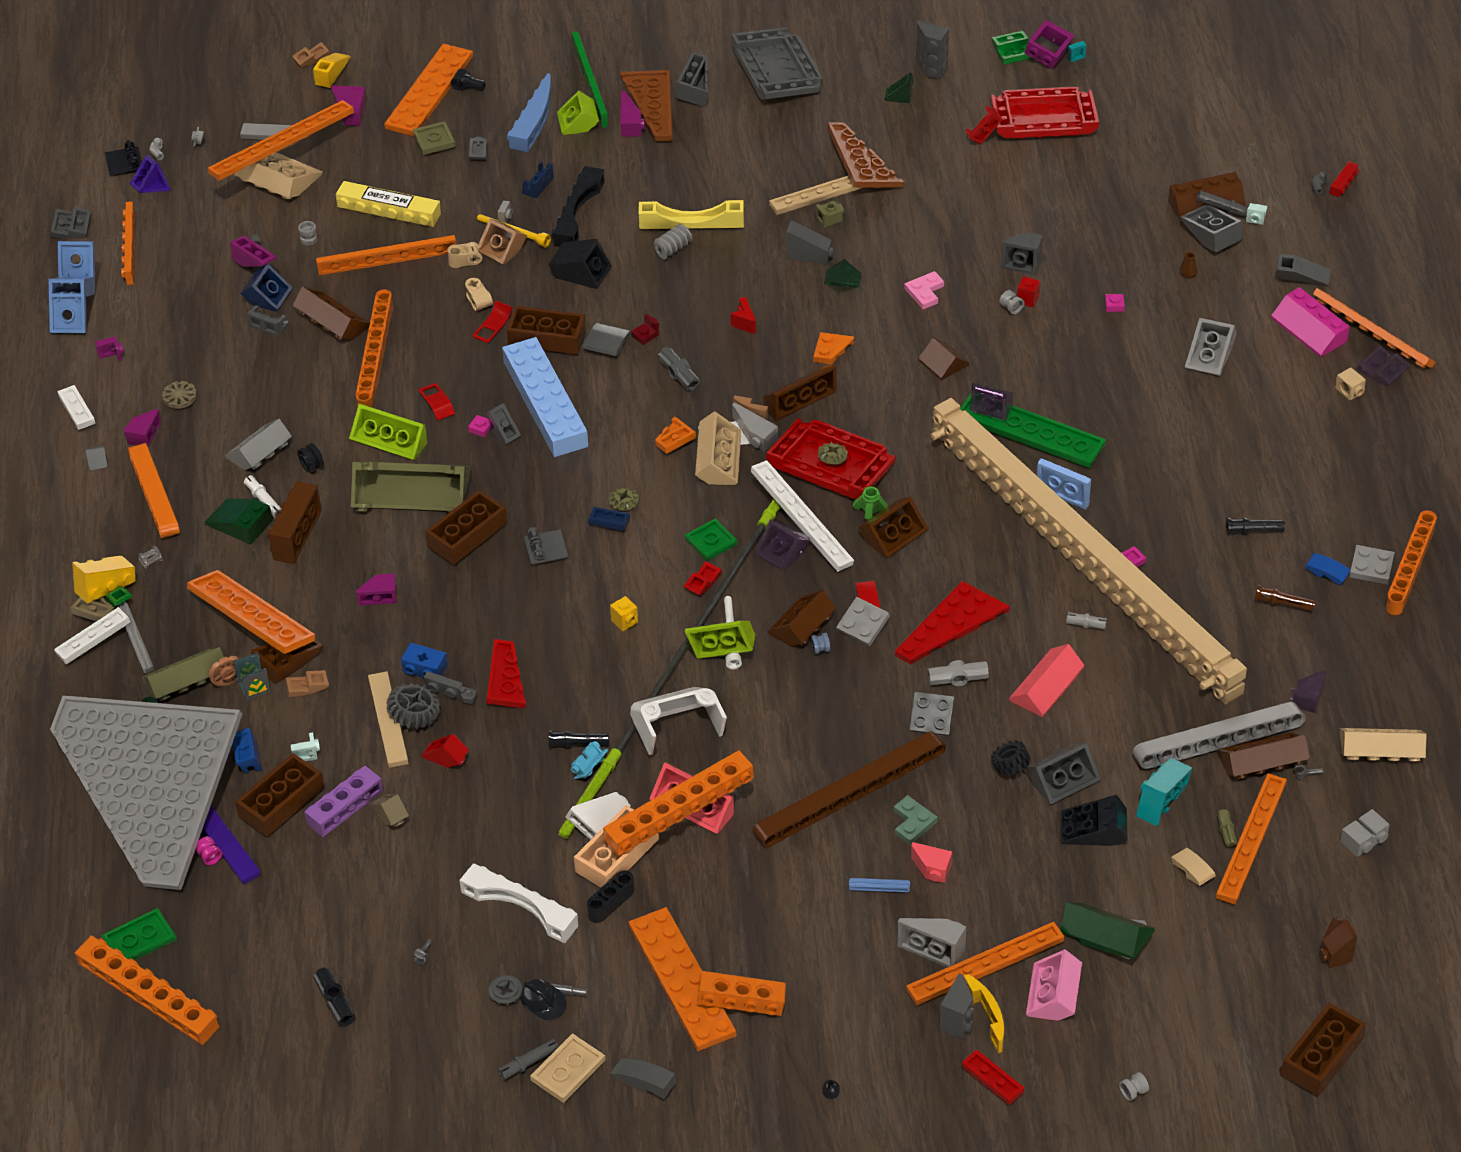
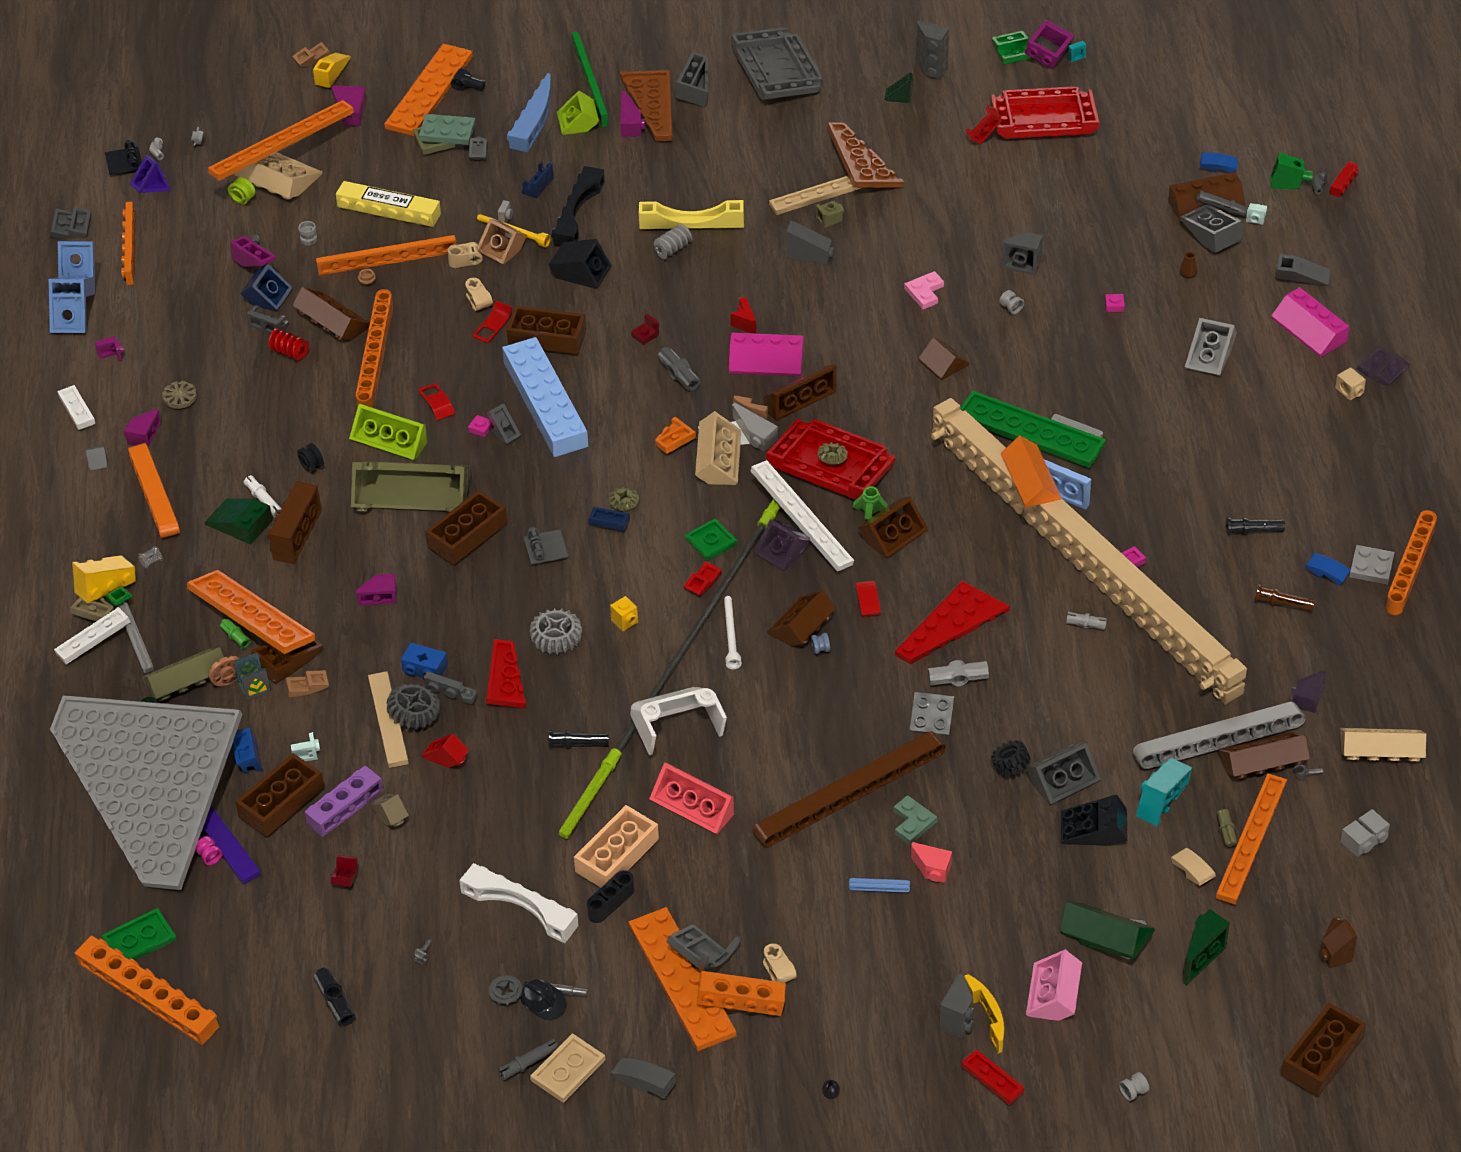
light grey slope [224,419,292,470] -> none
light grey tile [240,123,292,140] -> none
white slope [565,792,631,840] -> none
medium azure hinge [571,741,608,779] -> none
dark grey slope [583,323,630,356] -> none
orange brick [603,750,754,856] -> none
lime slope [685,621,756,659] -> none
orange wing [813,332,854,364] -> none
clear green slope [824,259,862,288] -> none
light grey plate [836,597,890,647] -> none
light grey slope [897,918,966,967] -> none
orange plate [906,922,1064,1006] -> none
slope [971,383,1013,420] -> none
coral slope [1009,644,1084,717] -> none
red brick [1017,276,1040,308] -> none
orange plate [1313,288,1435,368] -> none
none -> bright green axle [220,619,251,649]
none -> lime wheel [228,177,256,205]
none -> red piece [269,328,309,361]
none -> dark red bracket [331,855,358,887]
none -> medium nougat plate [358,269,376,285]
none -> sand green plate [419,114,476,145]
none -> light grey gear [530,608,582,655]
none -> dark grey piece [667,924,741,972]
none -> dark pink slope [729,333,804,376]
none -> tan piece [763,944,797,983]
none -> orange slope [1001,436,1061,508]
none -> light grey axle [1052,414,1103,438]
none -> dark green slope [1183,909,1230,986]
none -> blue slope [1200,153,1238,173]
none -> green torso [1270,152,1313,189]

